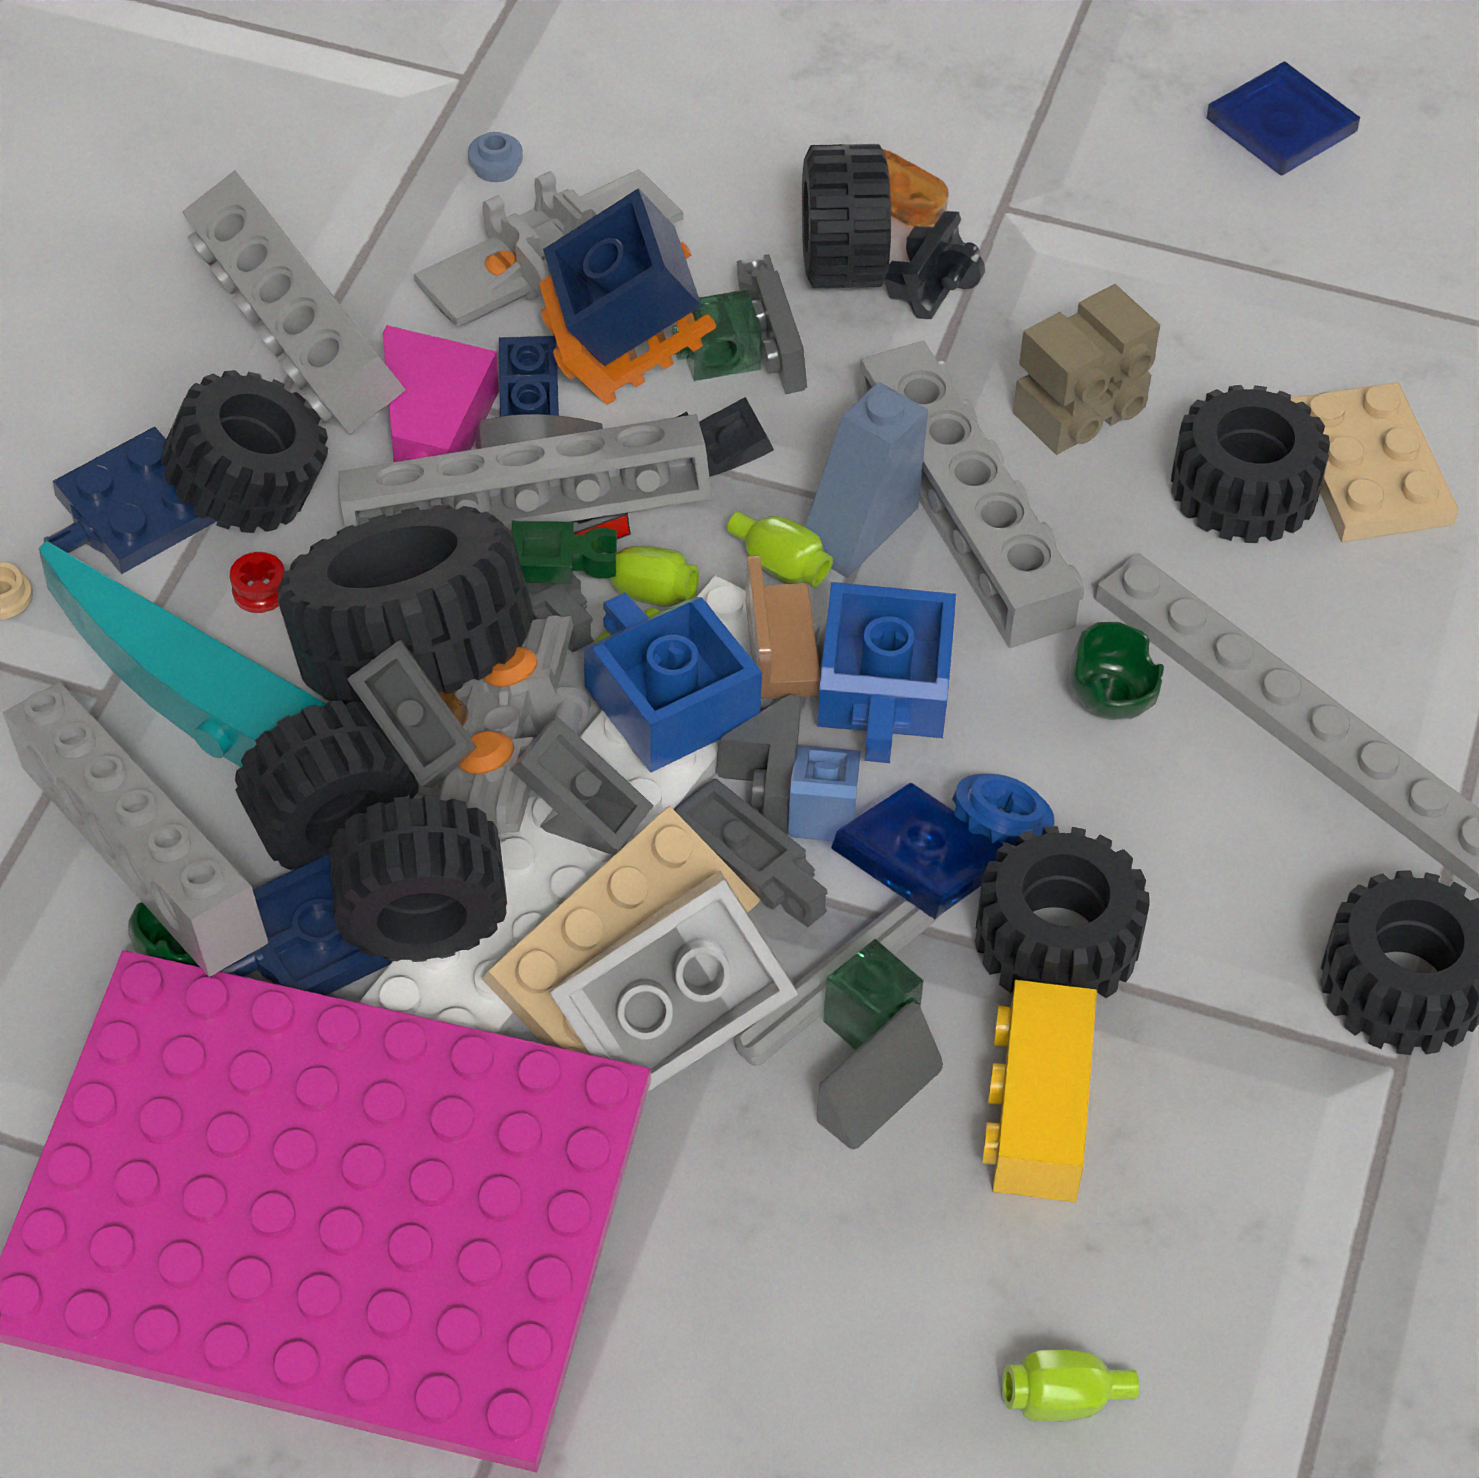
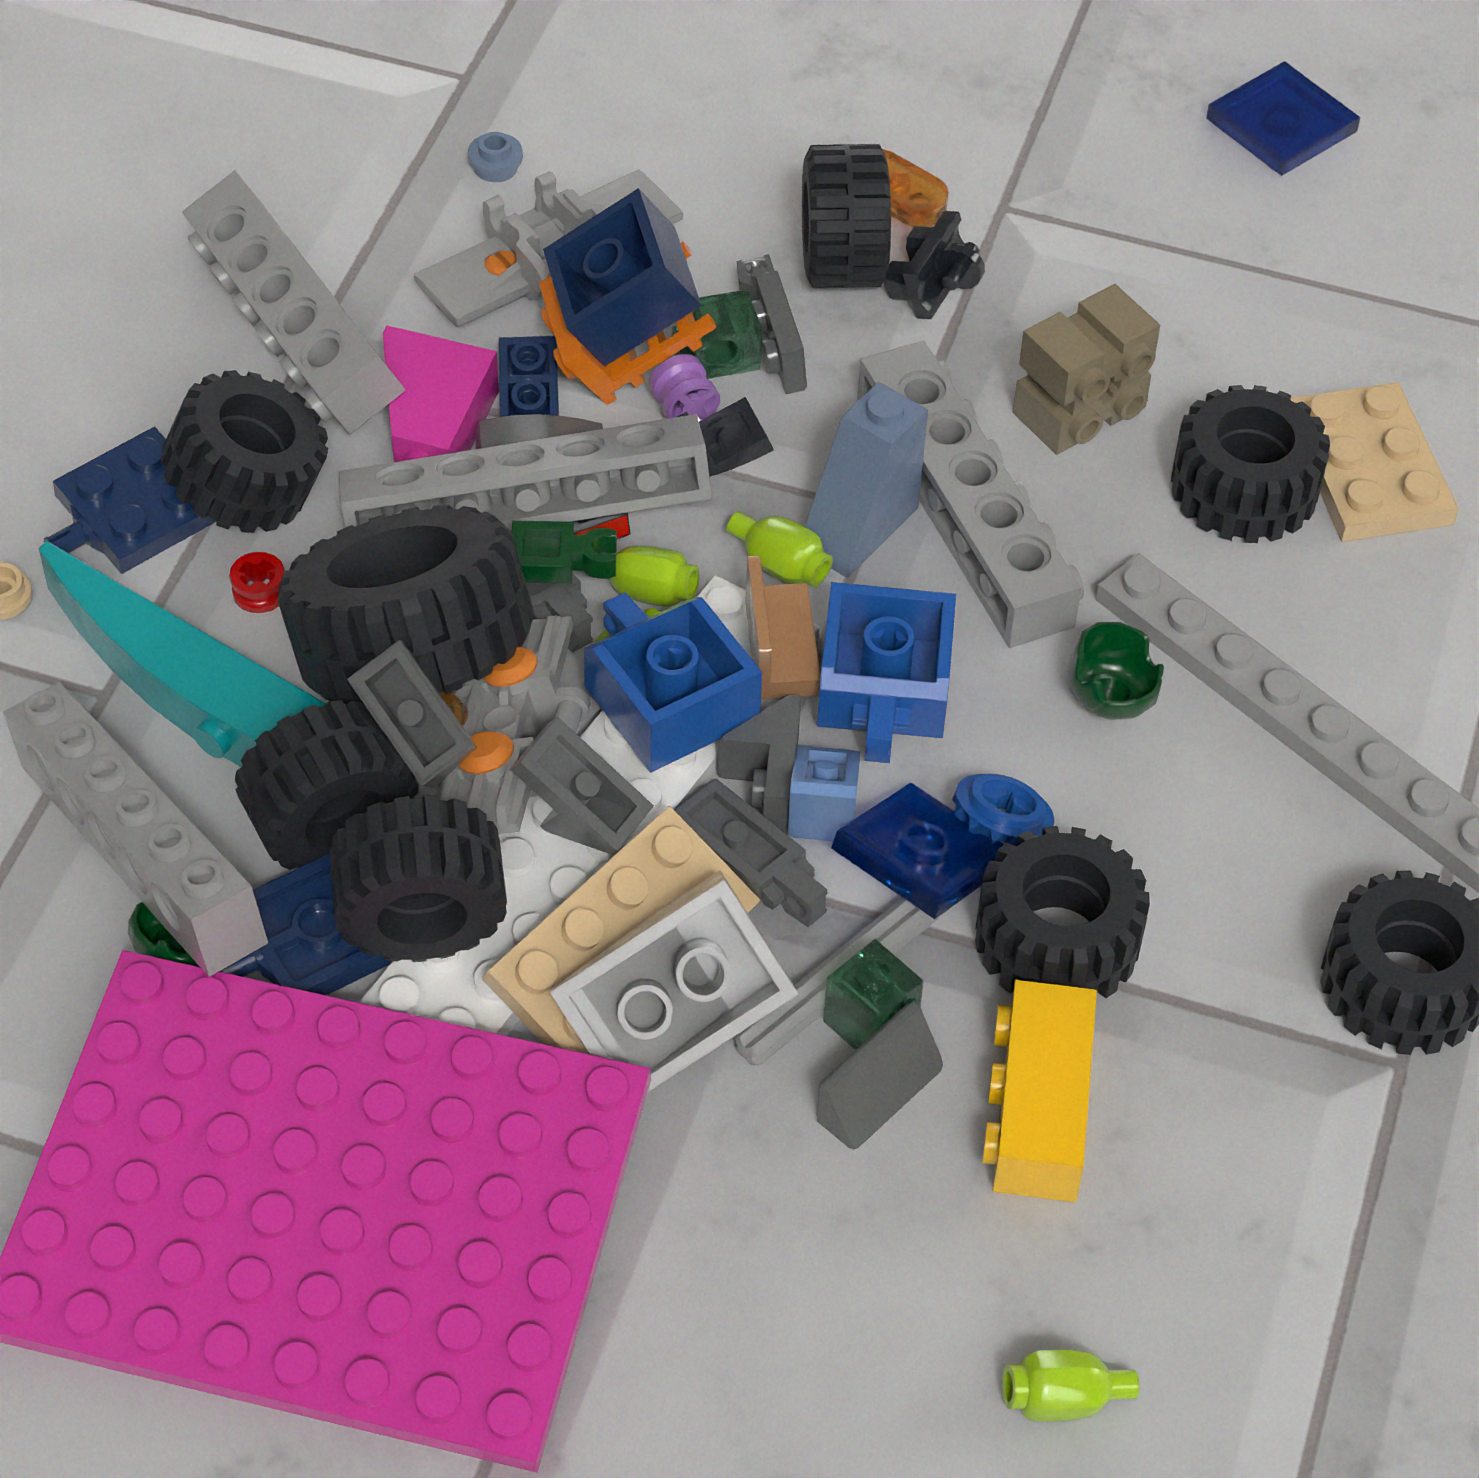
none -> medium lavender wheel [649,354,720,421]

